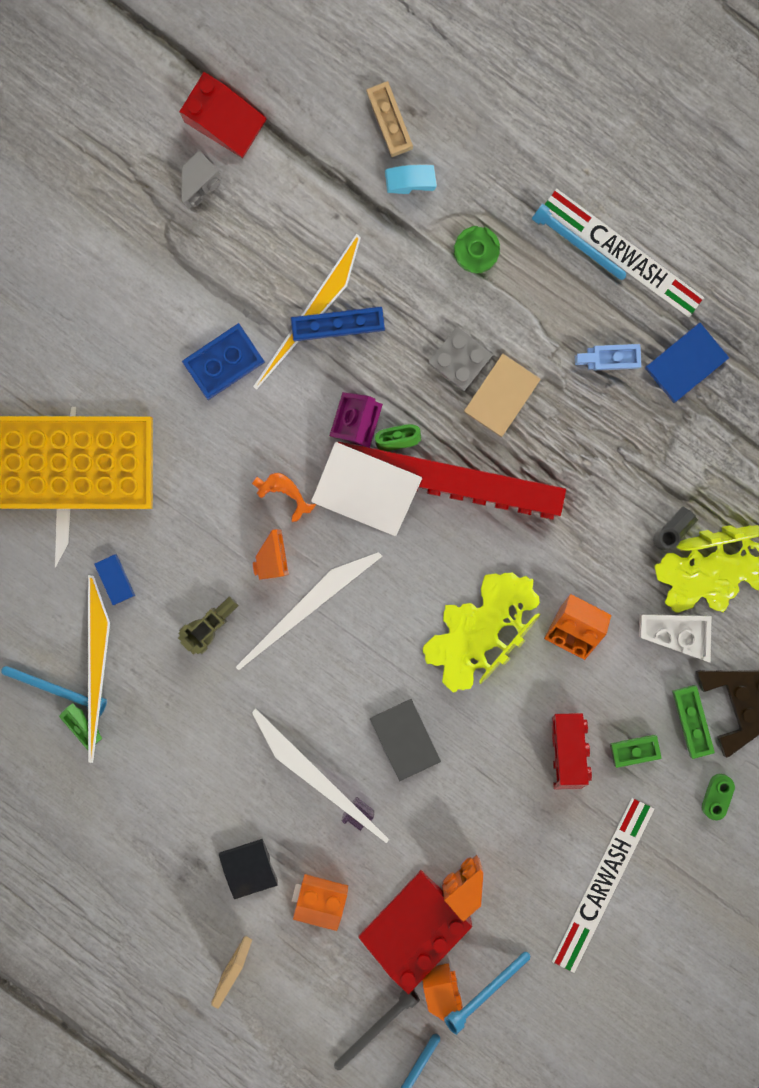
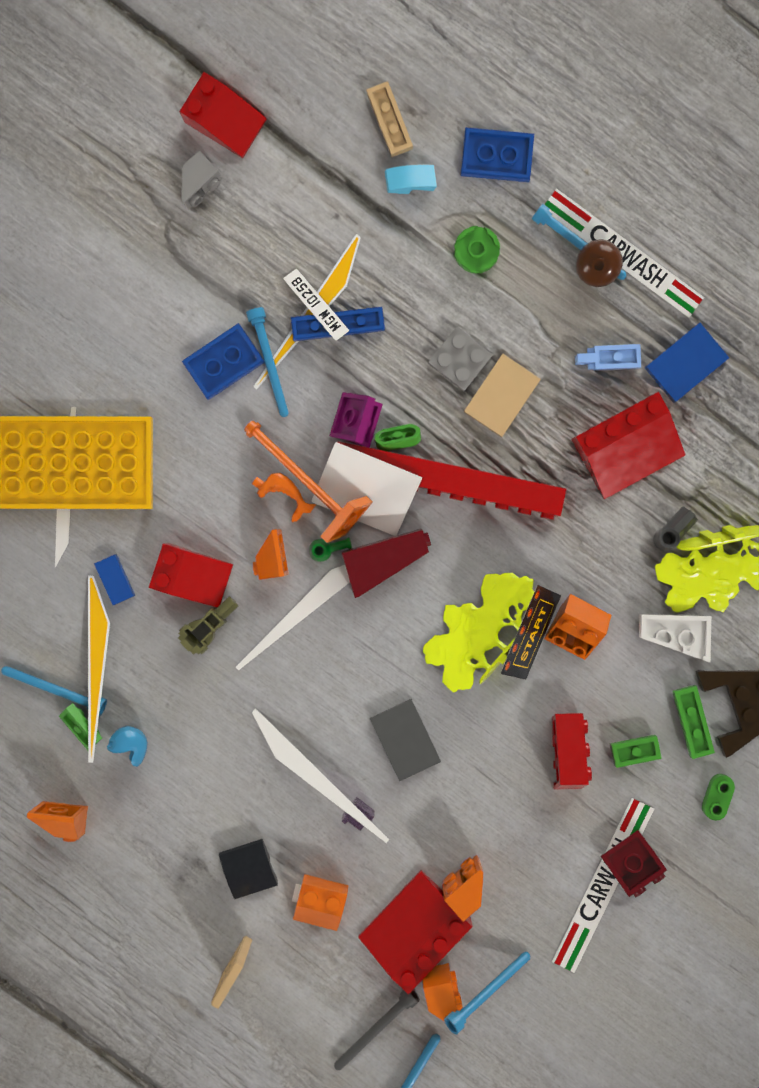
none -> orange slope [27,801,88,842]
none -> dark azure helmet [107,726,148,767]
none -> red slope [149,543,234,607]
none -> orange tile [244,421,373,543]
none -> dark azure piece [246,307,289,417]
none -> white sticker [283,269,349,340]
none -> green bar [309,537,352,562]
none -> dark red slope [342,529,431,598]
none -> blue tile [461,127,534,182]
none -> black sticker [500,585,561,680]
none -> red slope [571,391,686,499]
none -> reddish brown cylinder [576,239,623,288]
none -> dark red plate [600,830,667,898]

